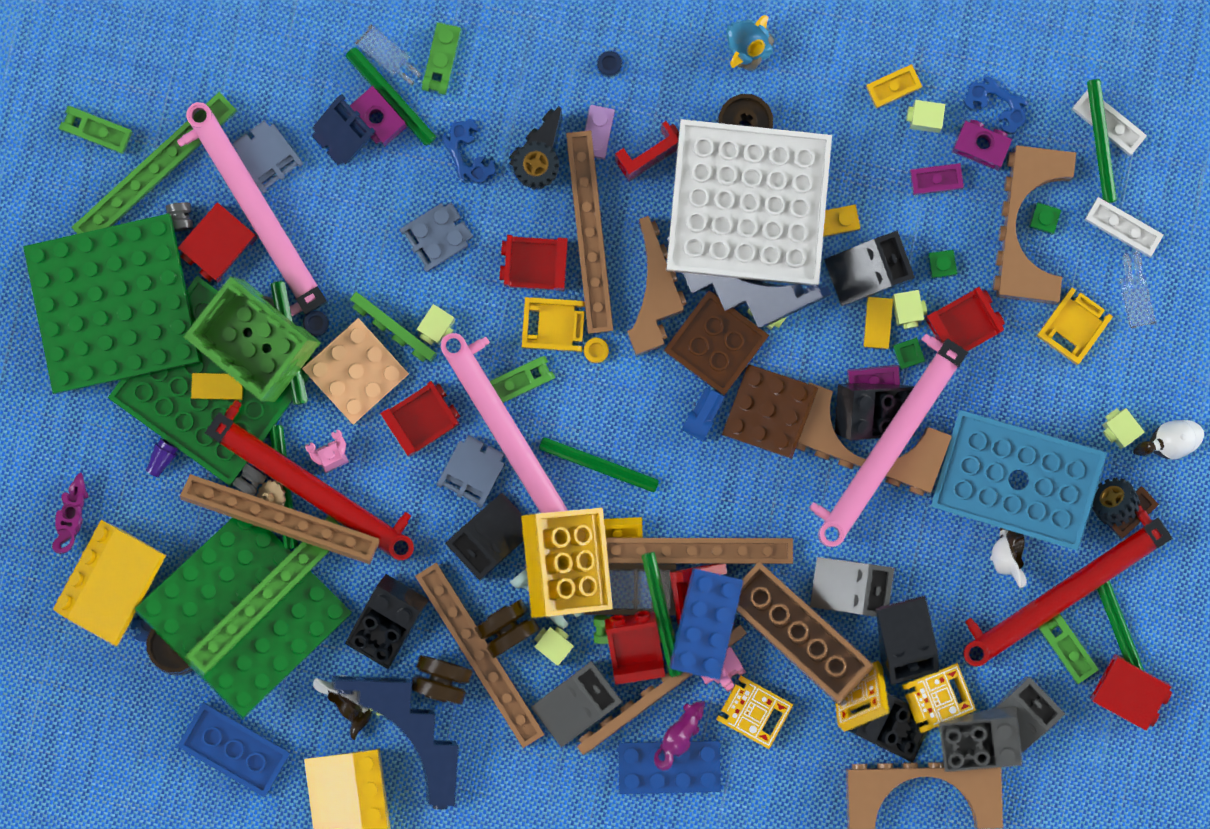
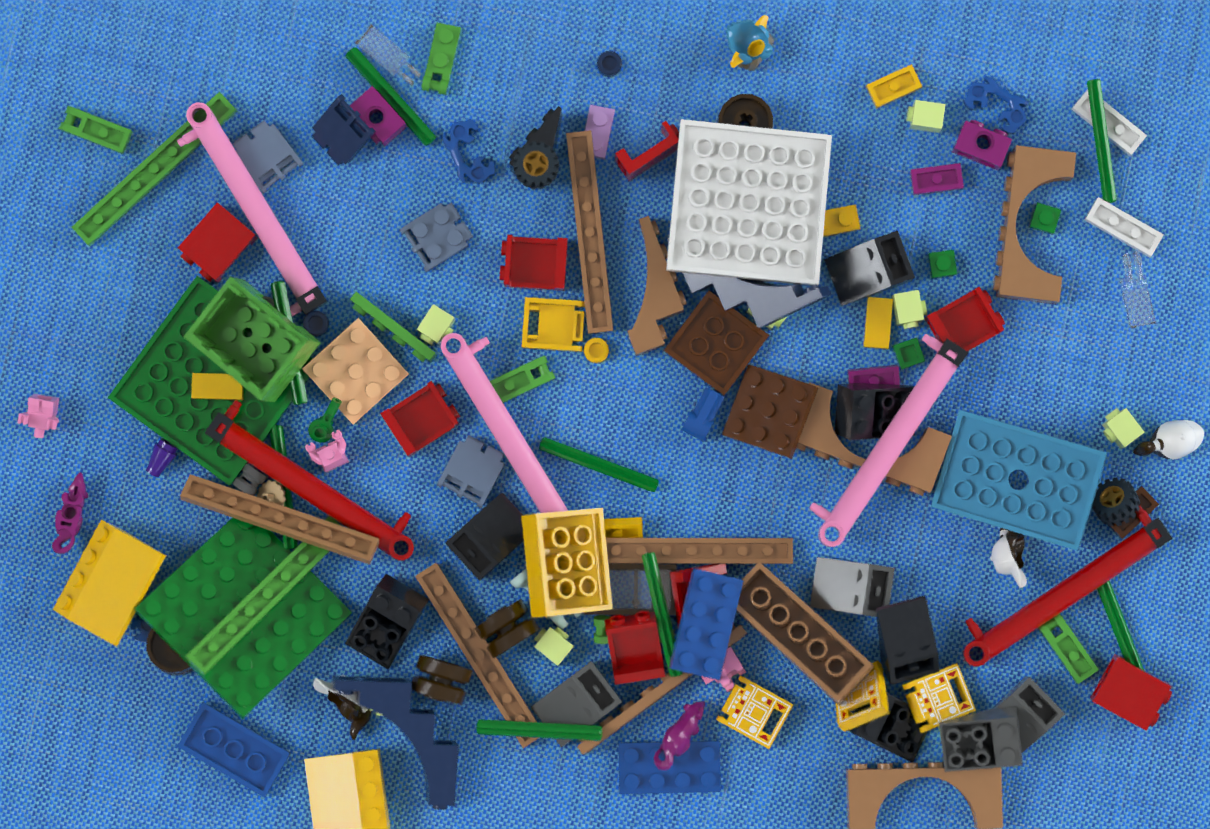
green plate [23,213,201,394] -> none
dark grey wheel [166,202,193,232] -> none
yellow container [1036,287,1113,365] -> none
none -> bright pink piece [18,394,59,438]
none -> green plate [308,397,342,443]
none -> green axle [476,719,603,741]

